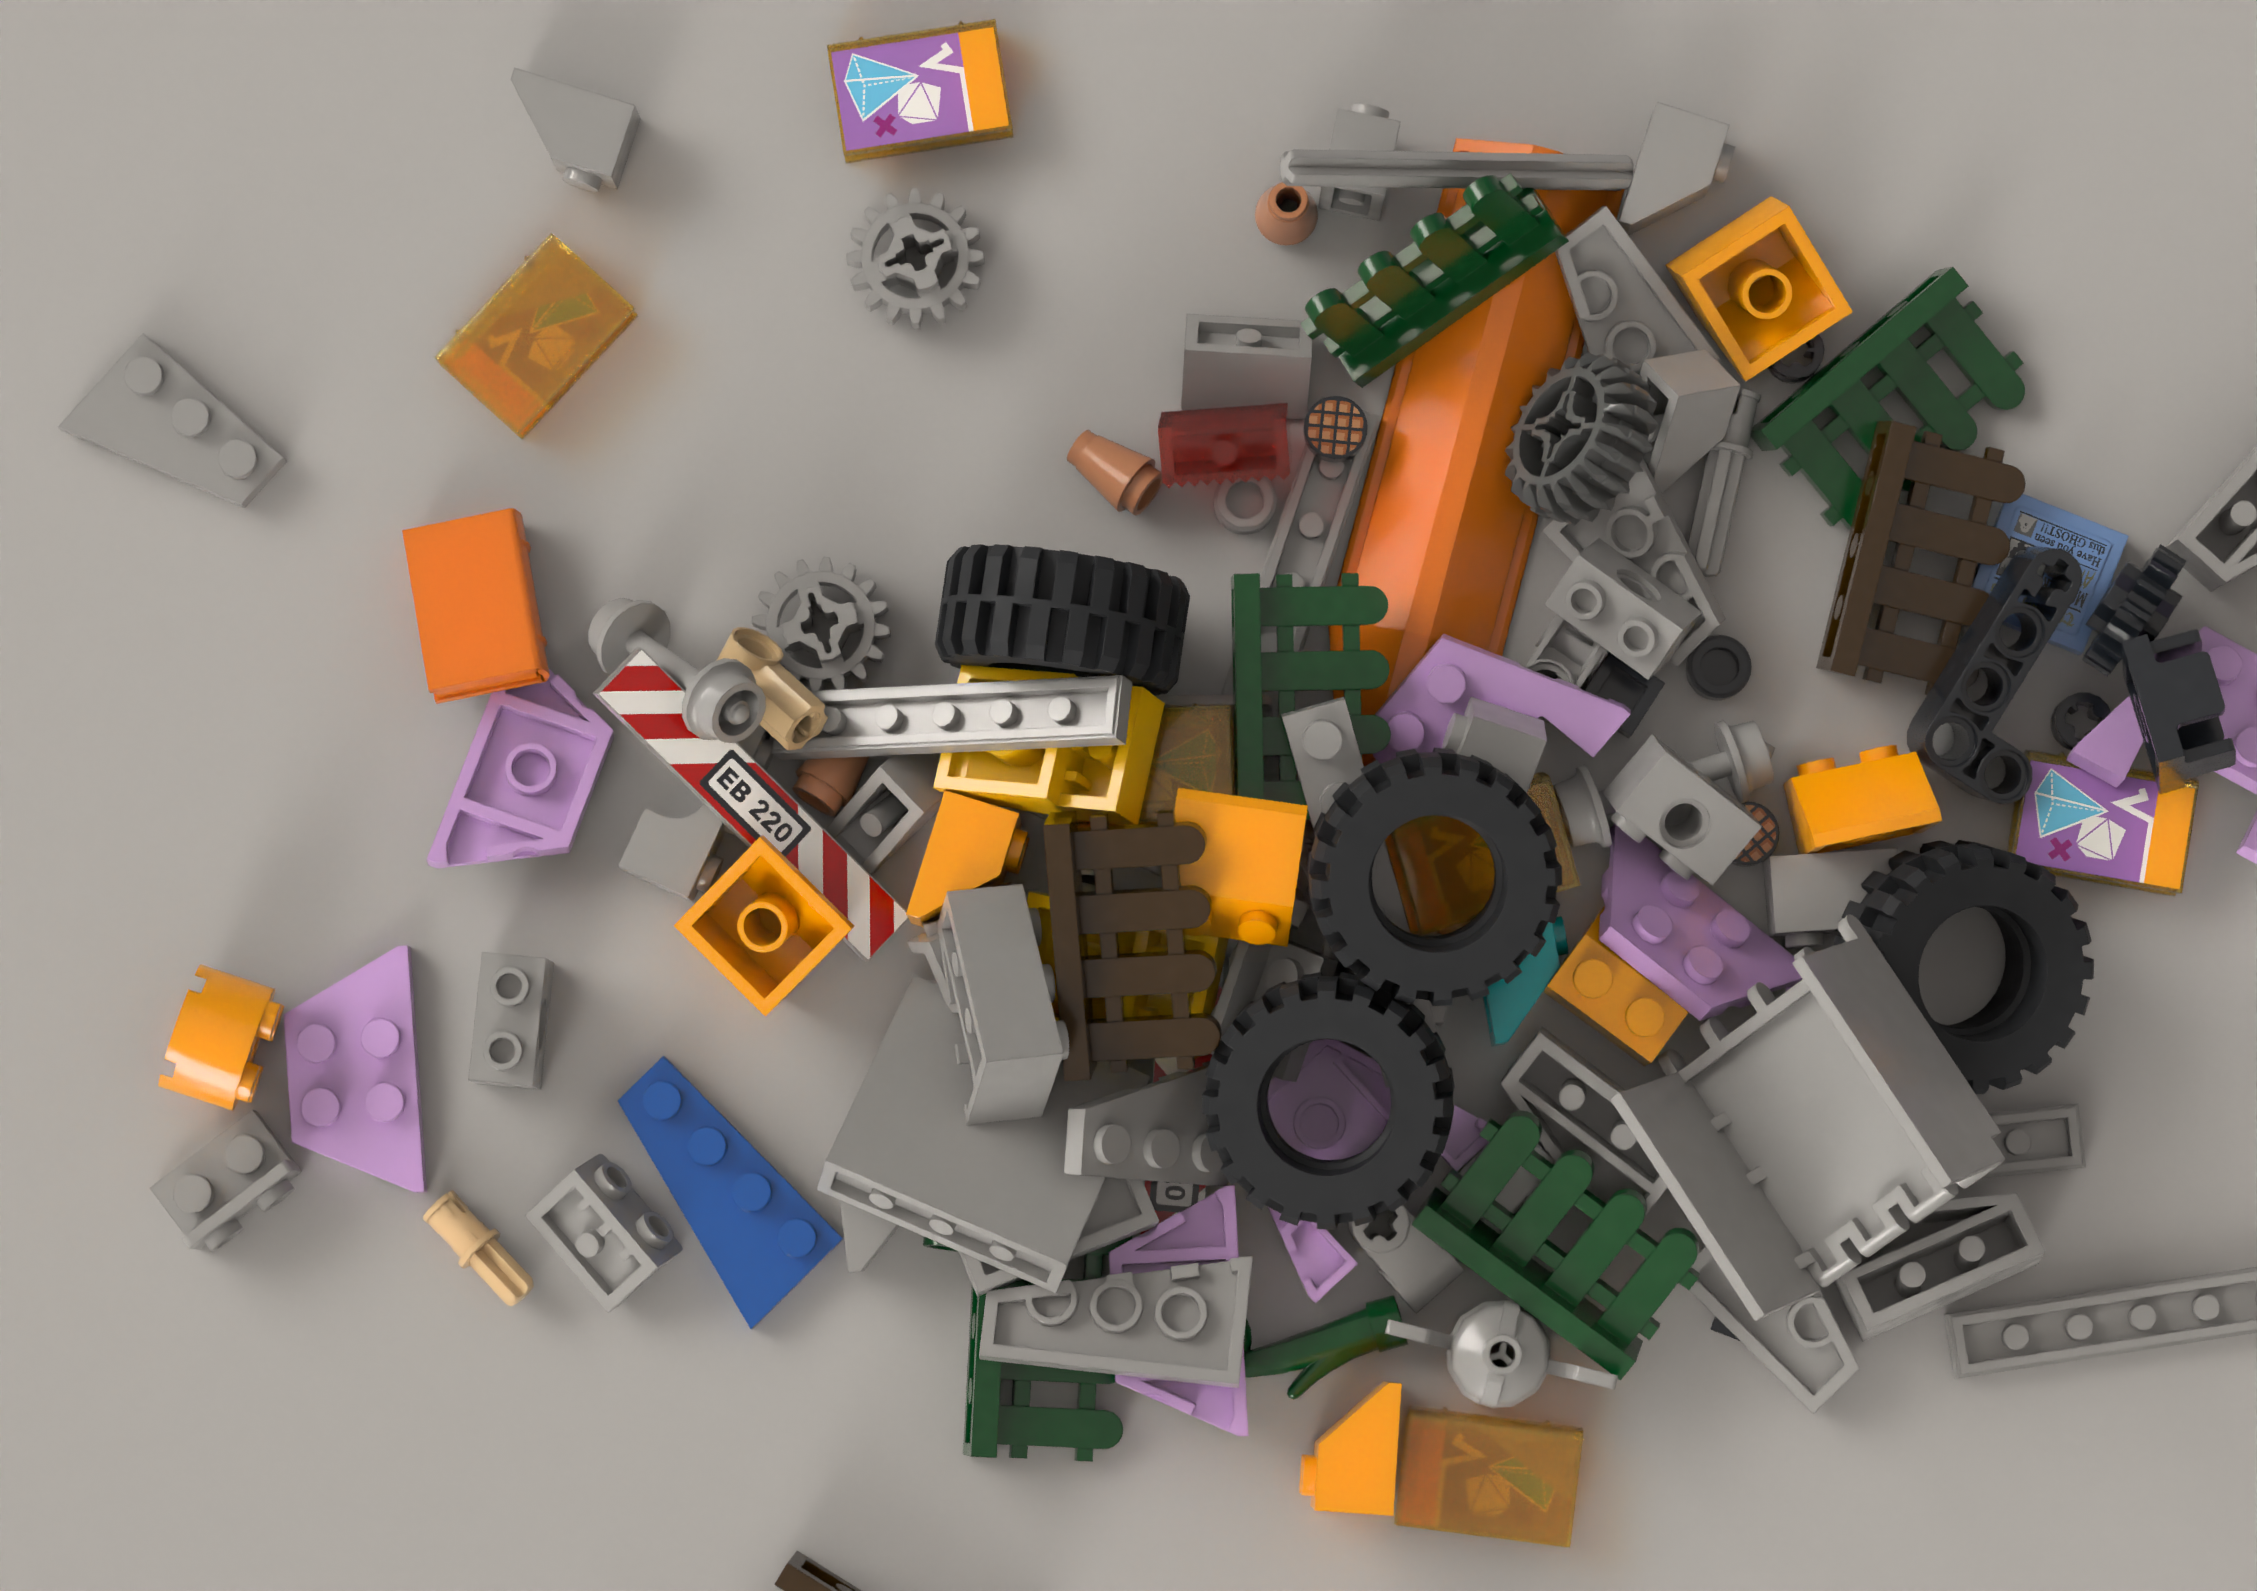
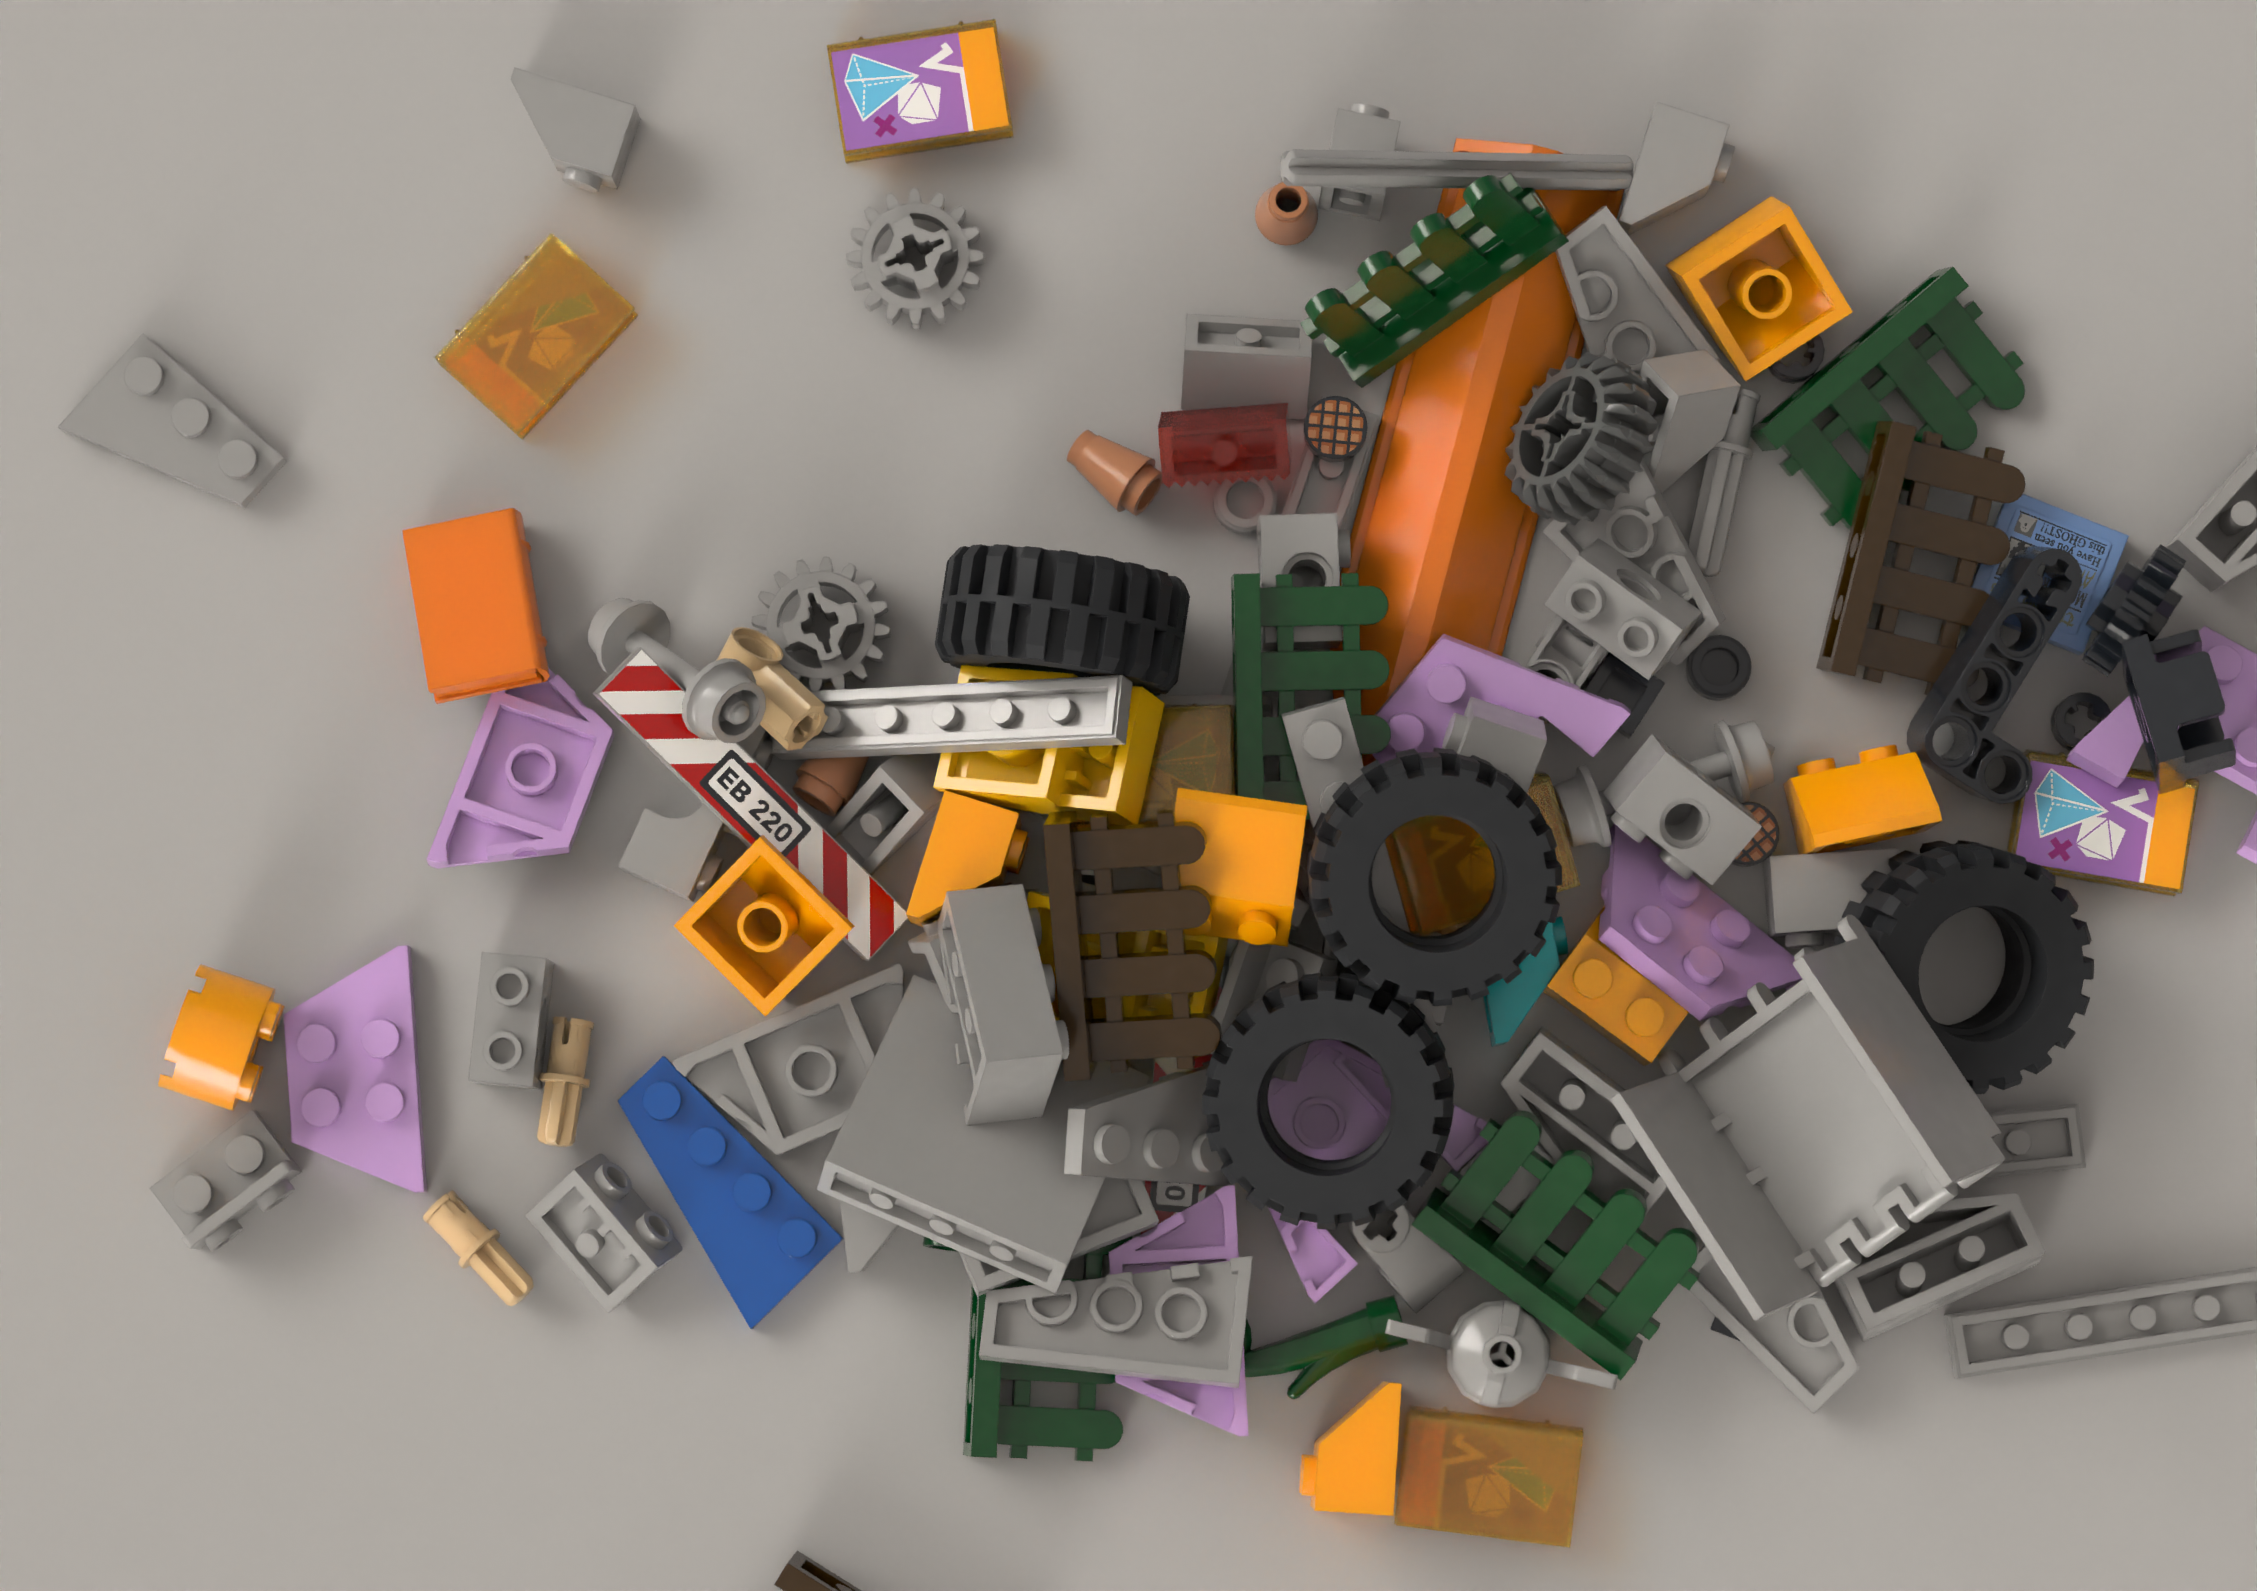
none -> tan axle [537,1017,594,1147]
none -> light grey wing [672,963,905,1156]
none -> light grey brick [1257,513,1351,650]

